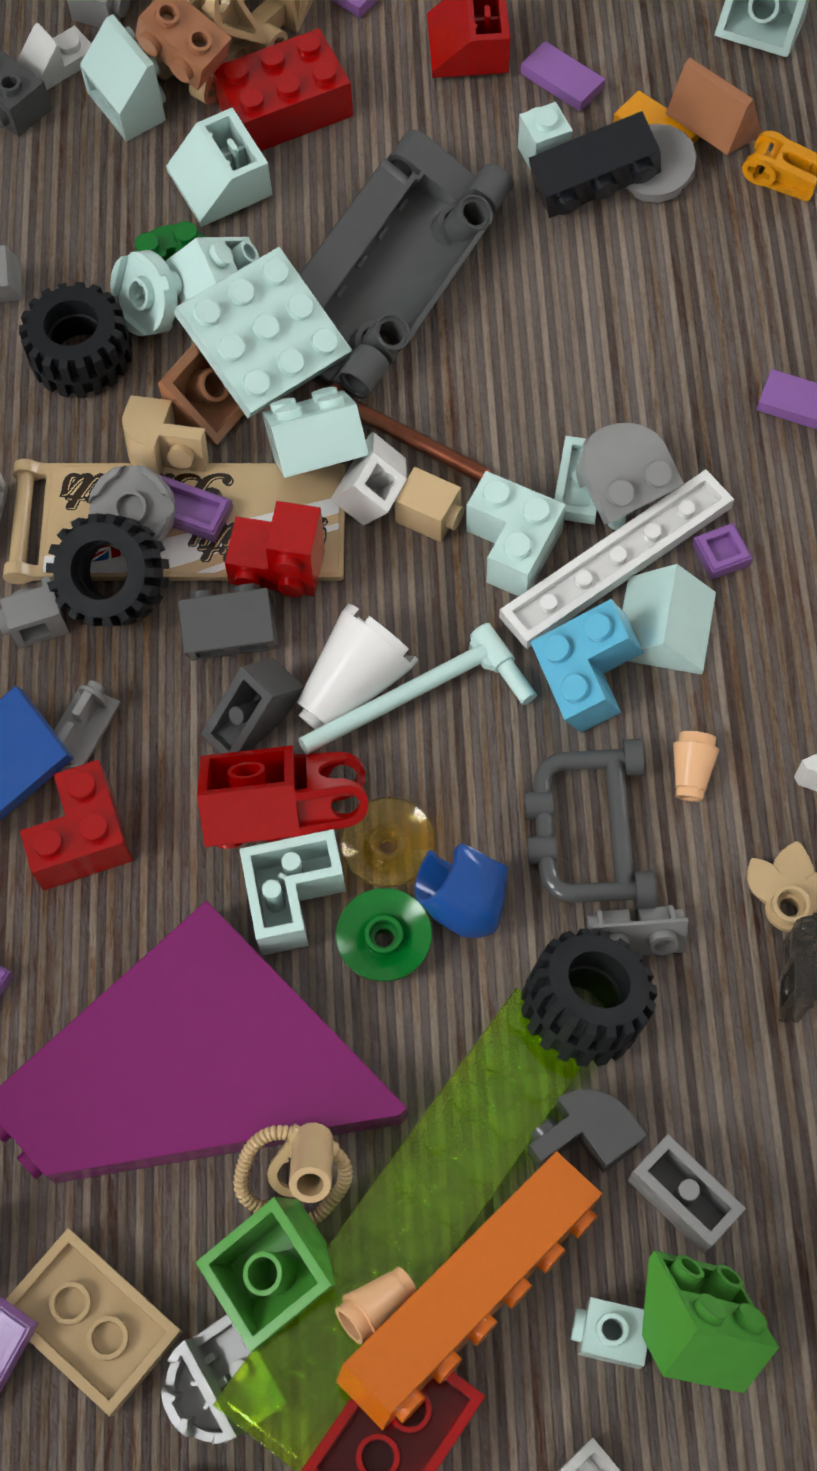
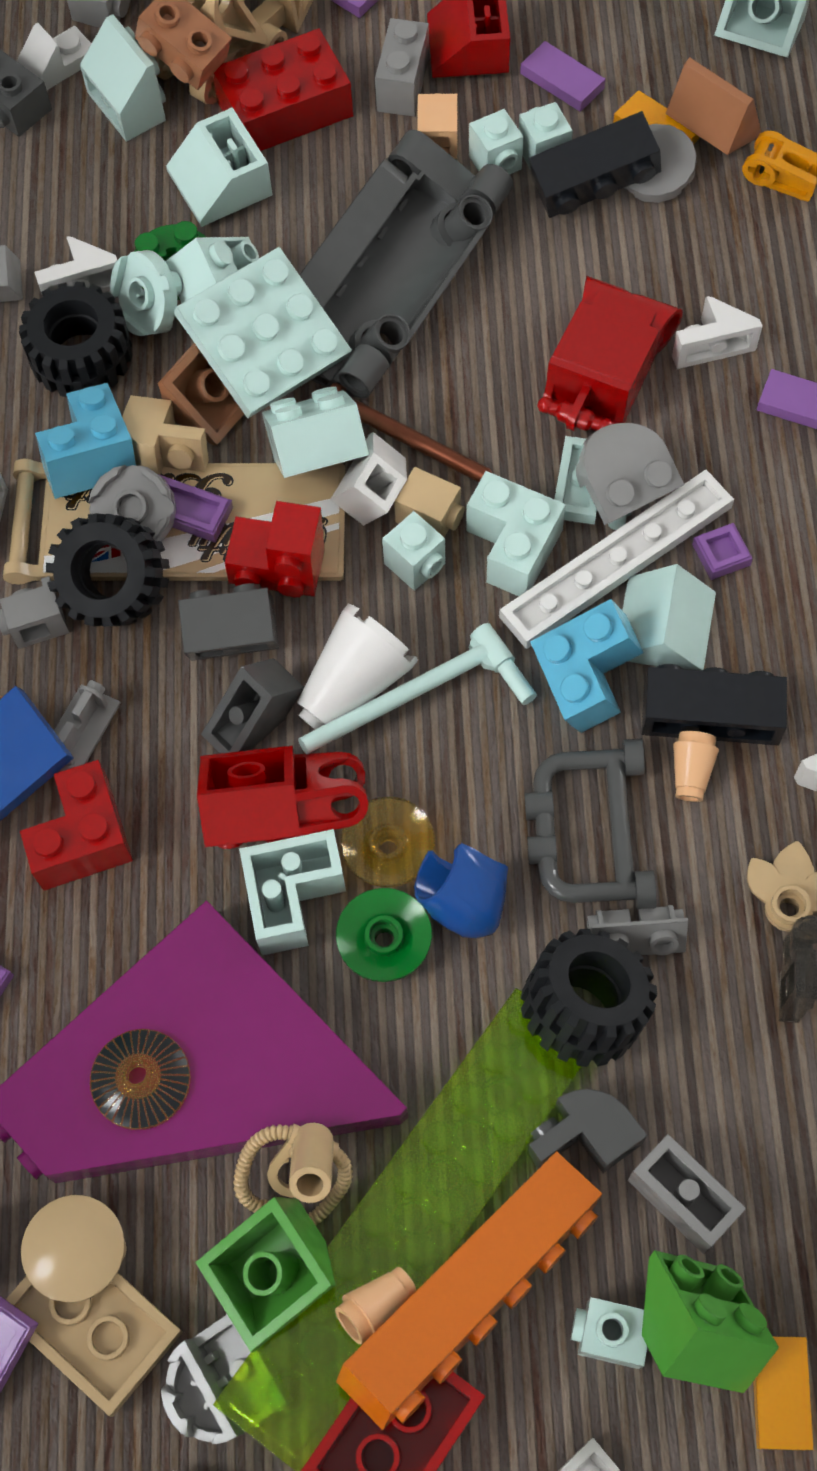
none -> tan dish [21,1195,127,1303]
none -> white slope [34,236,117,297]
none -> medium azure brick [35,383,136,499]
none -> dish [90,1029,191,1130]
none -> light grey brick [375,18,429,117]
none -> light aqua brick [382,511,445,591]
none -> light nougat brick [417,93,457,159]
none -> light aqua brick [469,109,523,174]
none -> red piece [537,276,683,431]
none -> black brick [642,664,787,746]
none -> white slope [672,296,762,369]
none -> light orange tile [753,1336,814,1450]

